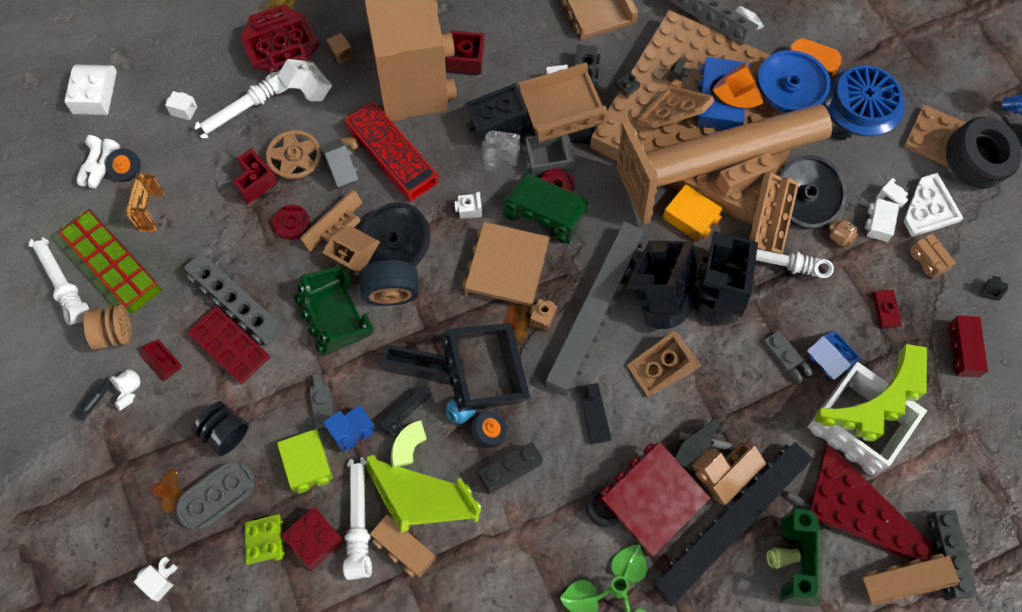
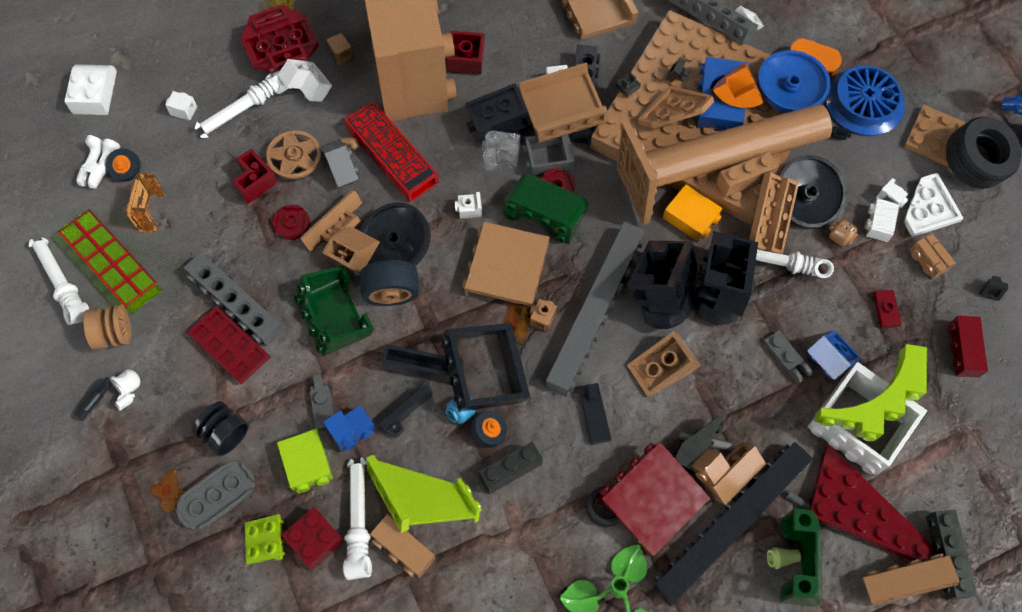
white brick [134,557,177,602] -> none
dark red slope [140,339,182,381] -> none
yellowish green tile [391,421,426,468] -> none

